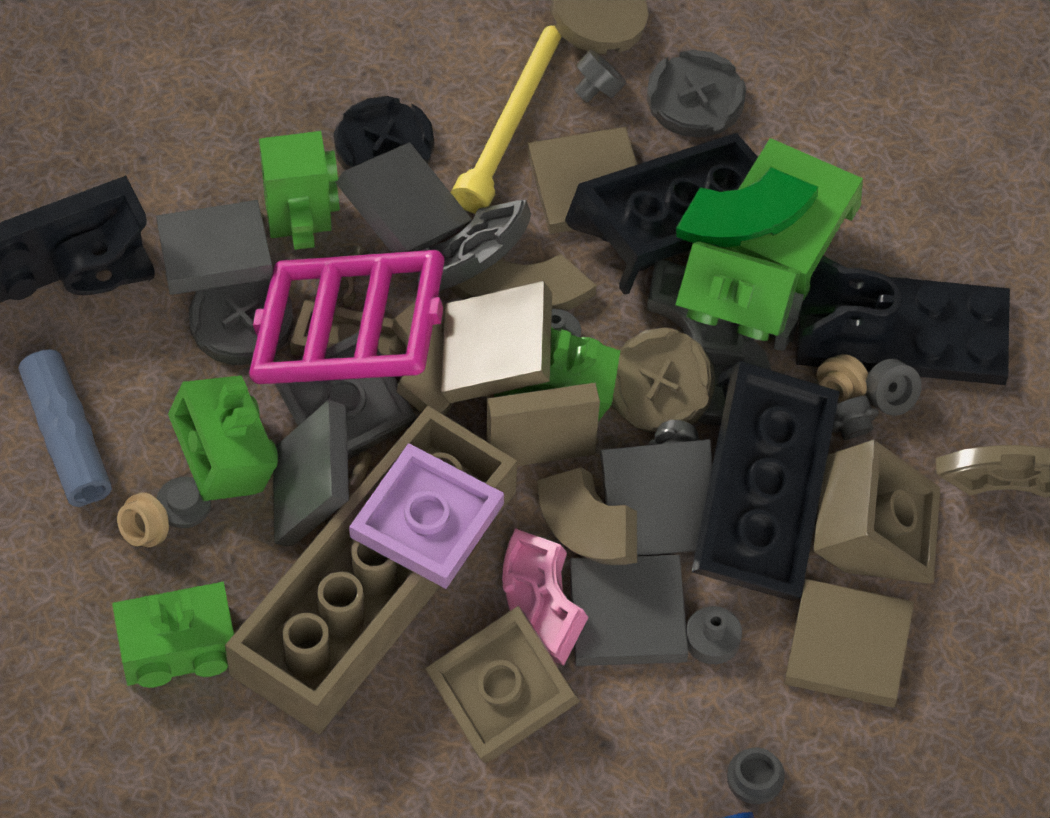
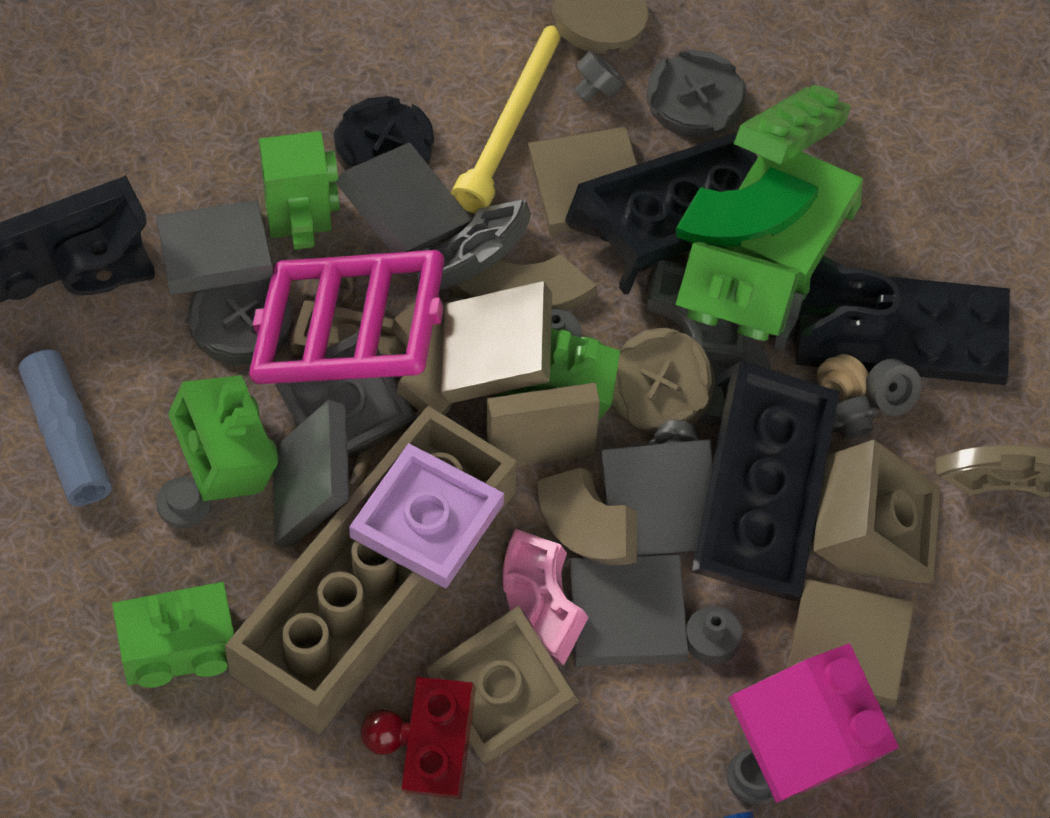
tan plate [117,493,169,547] -> none
none -> dark red plate [360,677,476,799]
none -> dark pink slope [728,643,899,803]
none -> bright green plate [734,85,851,165]

